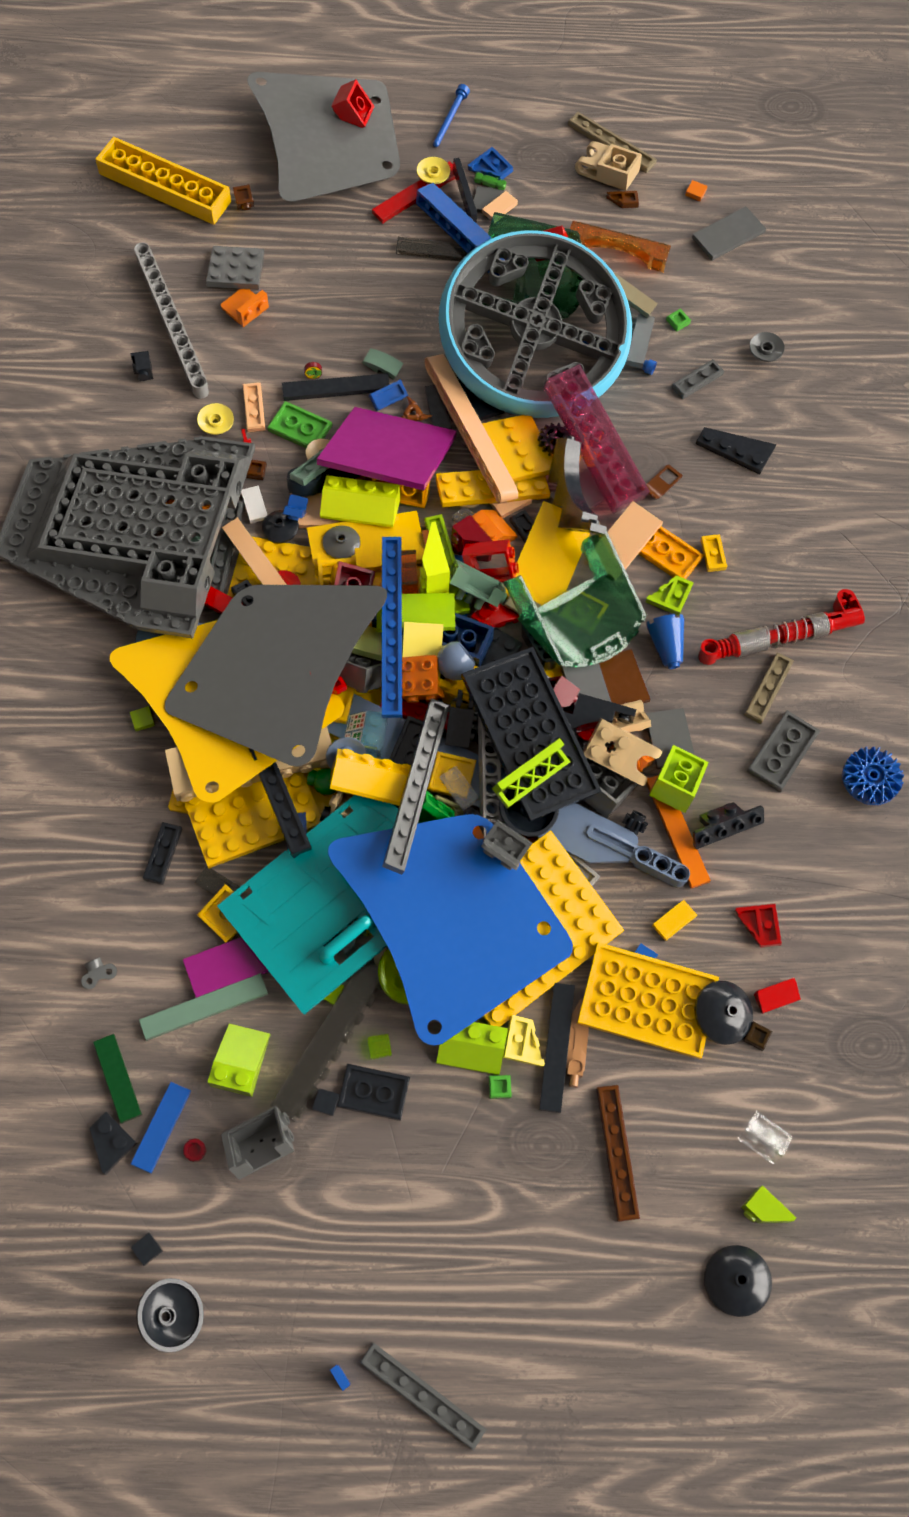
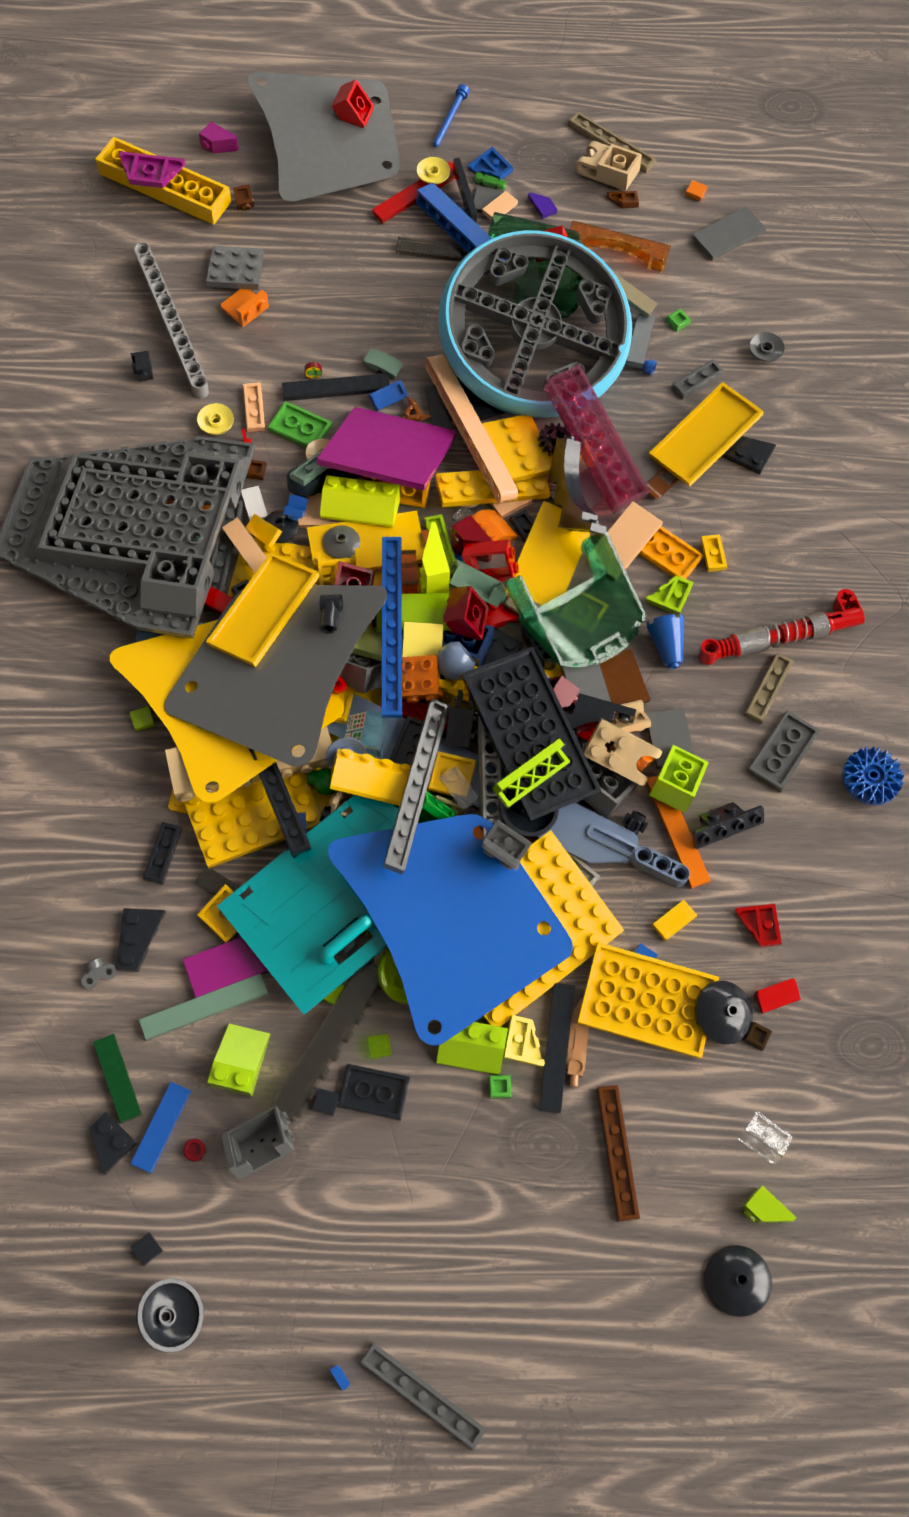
none -> black wing [116,908,166,972]
none -> magenta wing [119,151,185,188]
none -> magenta slope [199,121,239,154]
none -> yellow tile [206,552,320,668]
none -> yellow tile [246,513,282,547]
none -> black piece [319,594,343,633]
none -> dark red slope [443,586,489,640]
none -> dark purple tile [528,192,557,219]
none -> yellow tile [649,382,763,487]

